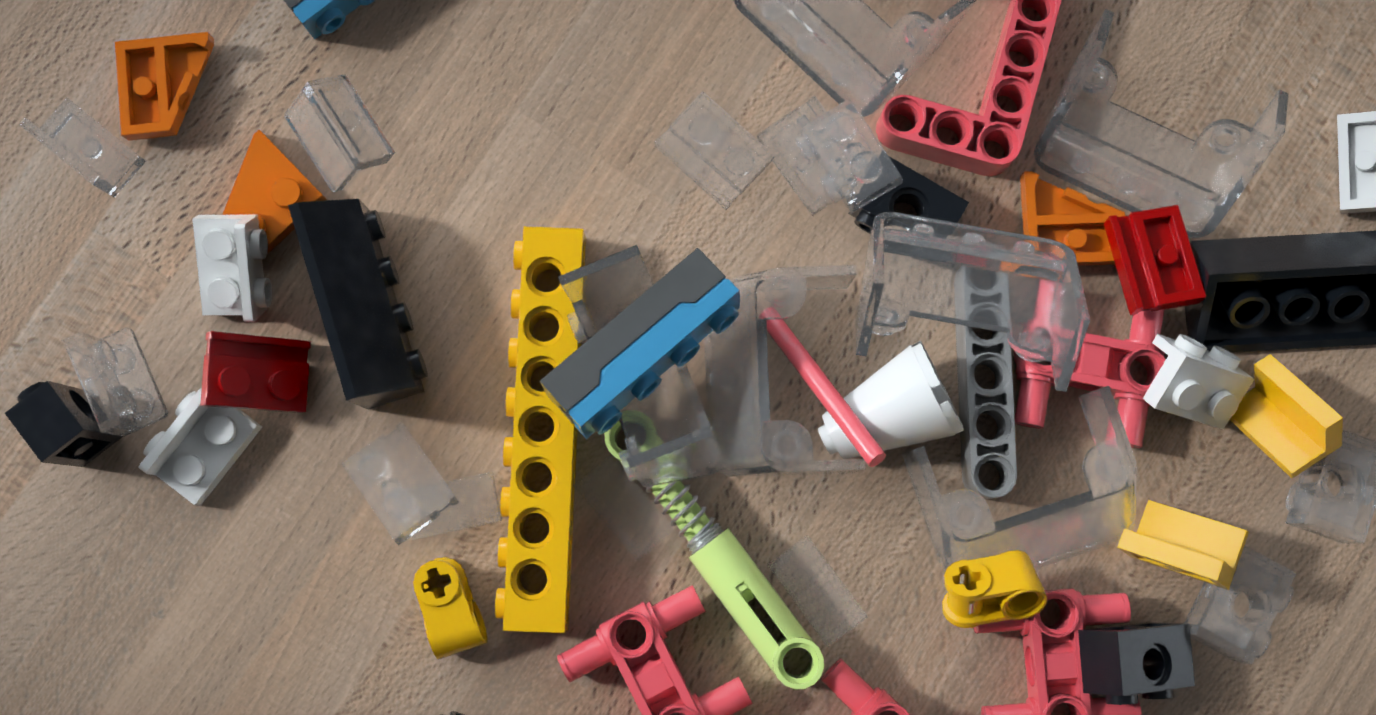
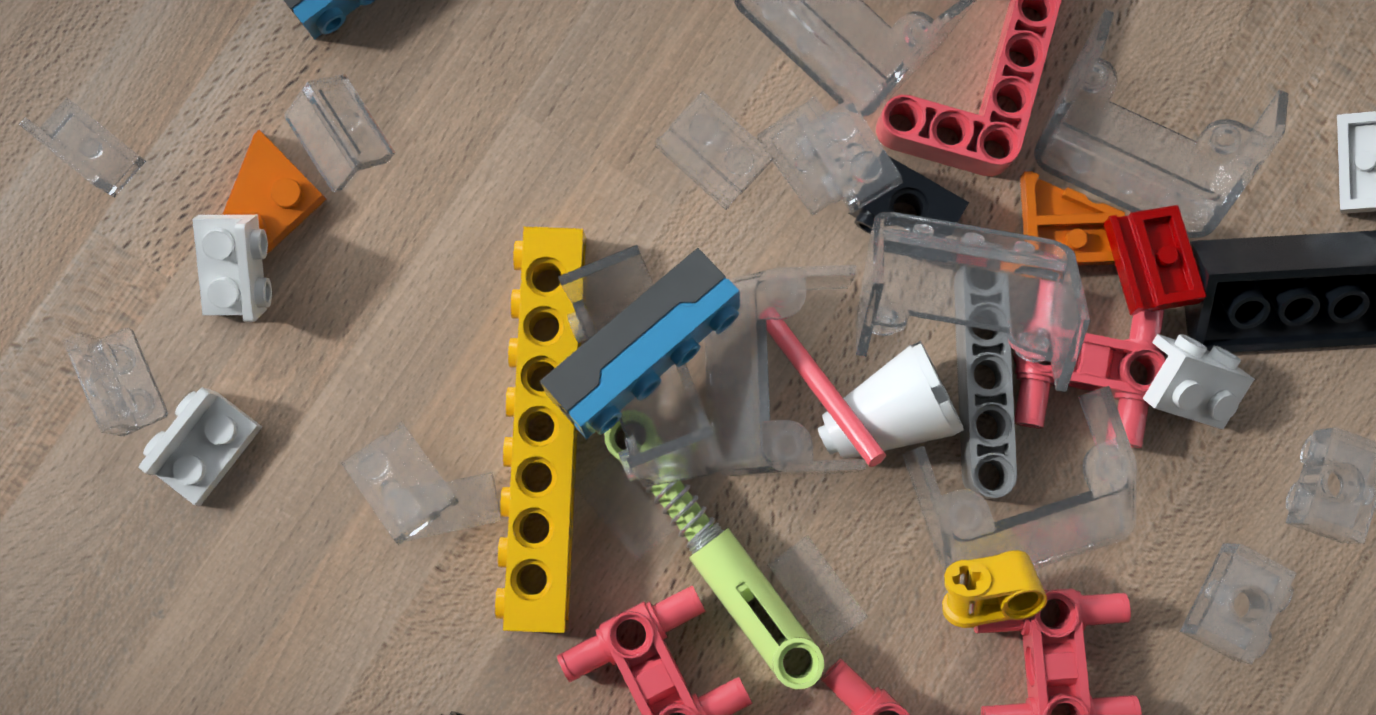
black brick [5,381,123,467] -> none
orange wing [115,32,214,141] -> none
red plate [200,331,311,413] -> none
black slope [288,198,428,410] -> none
yellow piece [413,557,488,659] -> none
black brick [1078,622,1195,705] -> none
yellow panel [1117,500,1249,590] -> none
yellow panel [1229,354,1343,478] -> none

